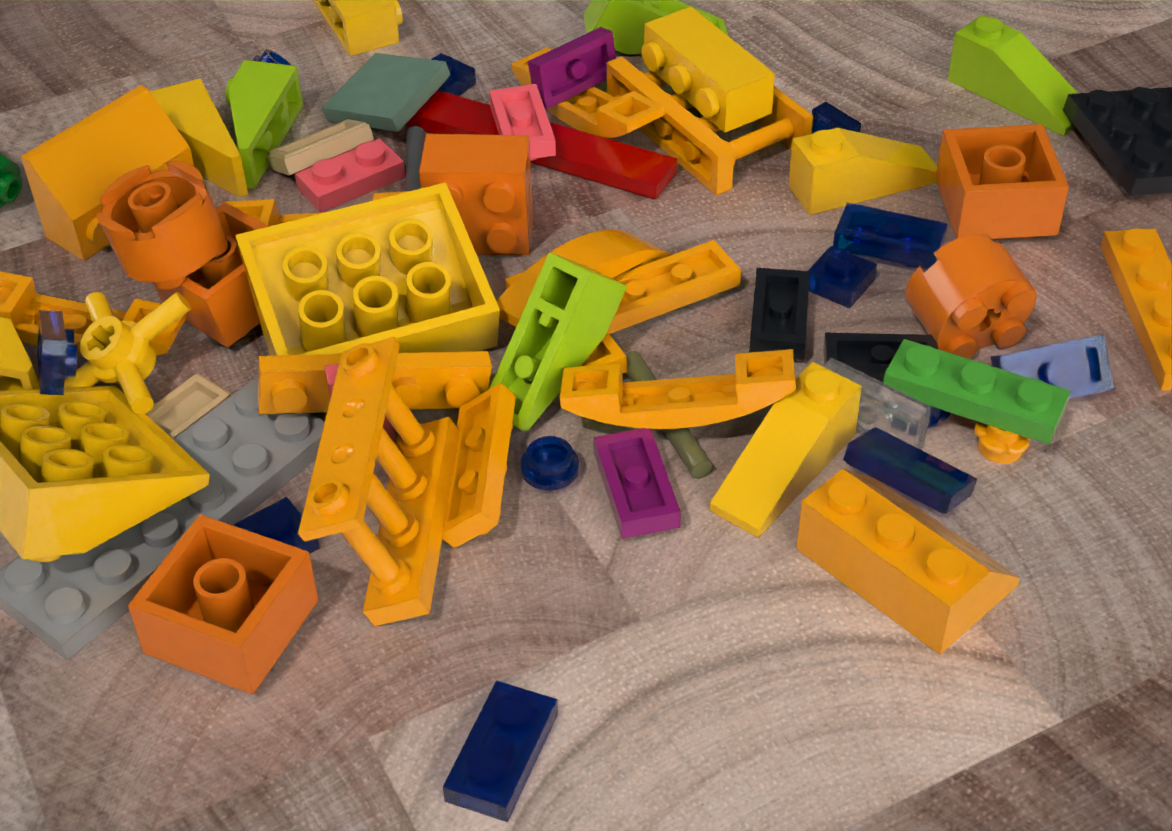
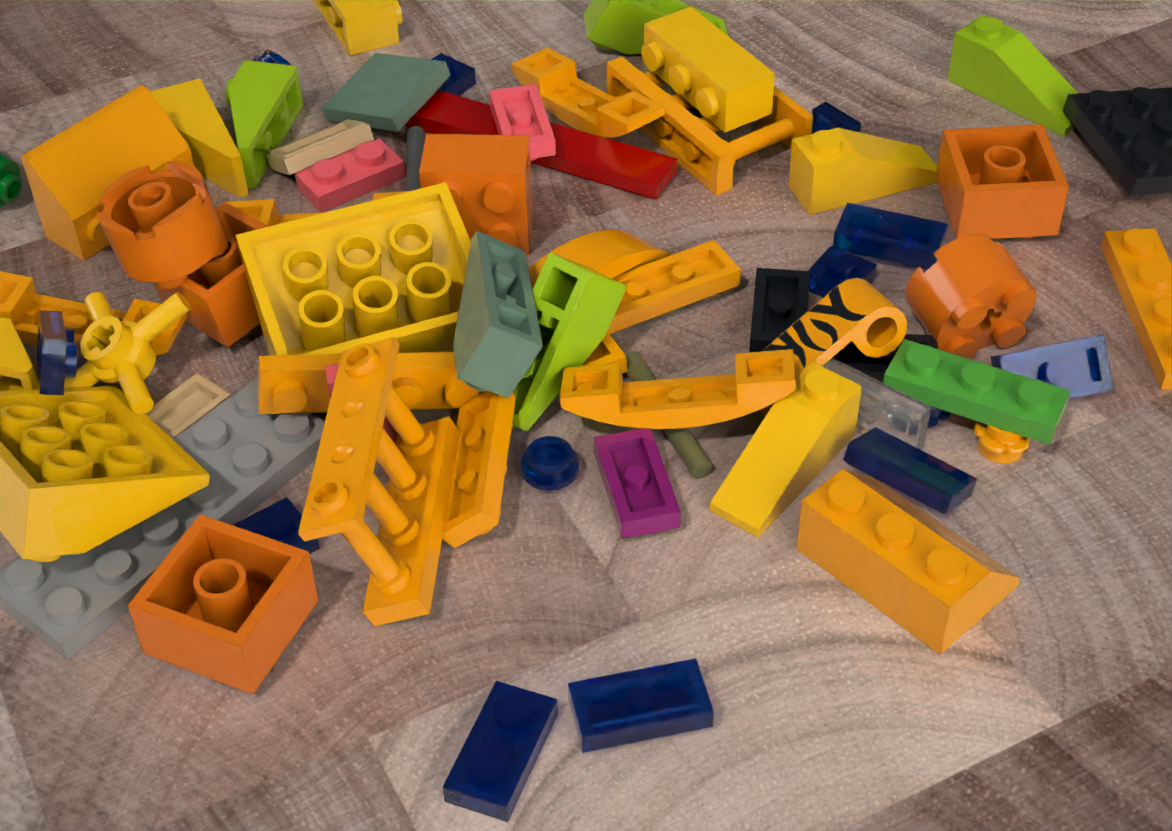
magenta plate [528,27,616,109] -> none
none -> sand green slope [453,231,543,398]
none -> clear blue plate [568,658,714,753]
none -> light orange door [760,278,907,416]

